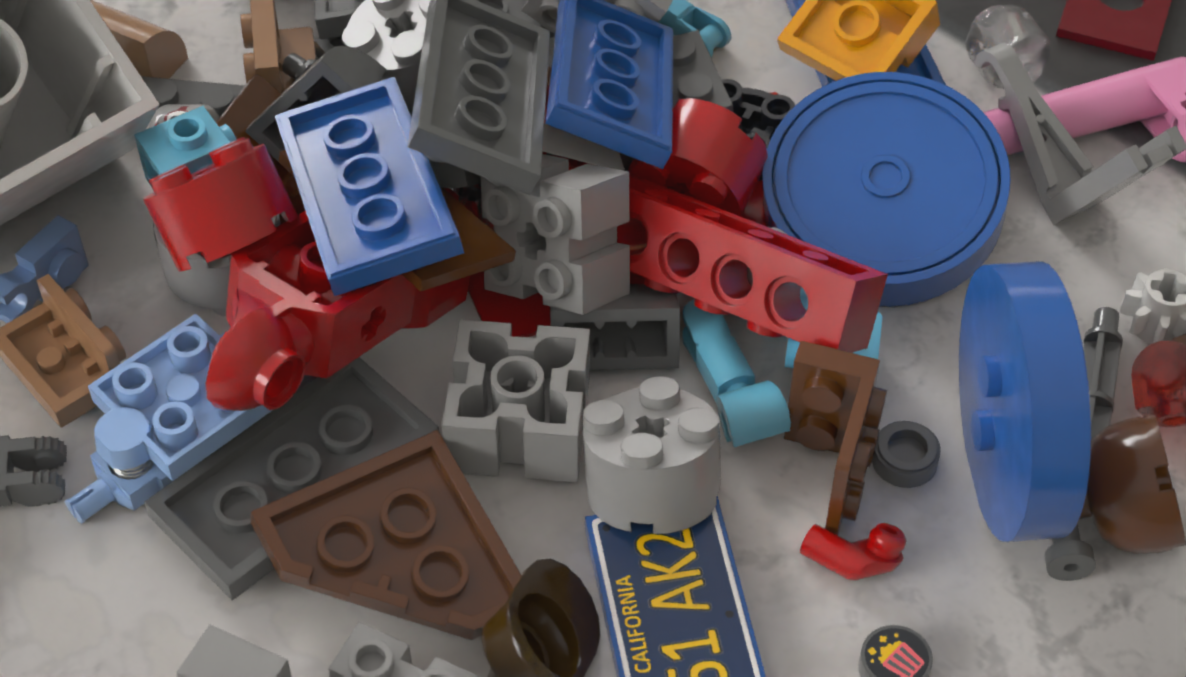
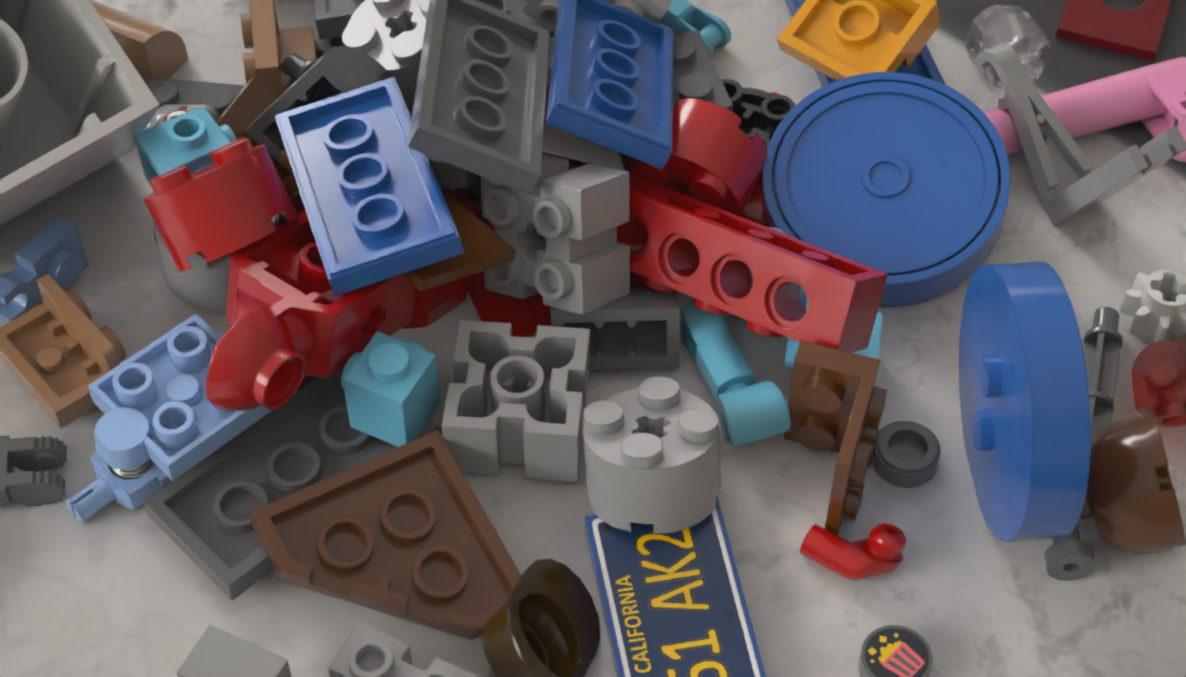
none -> medium azure brick [341,331,440,447]

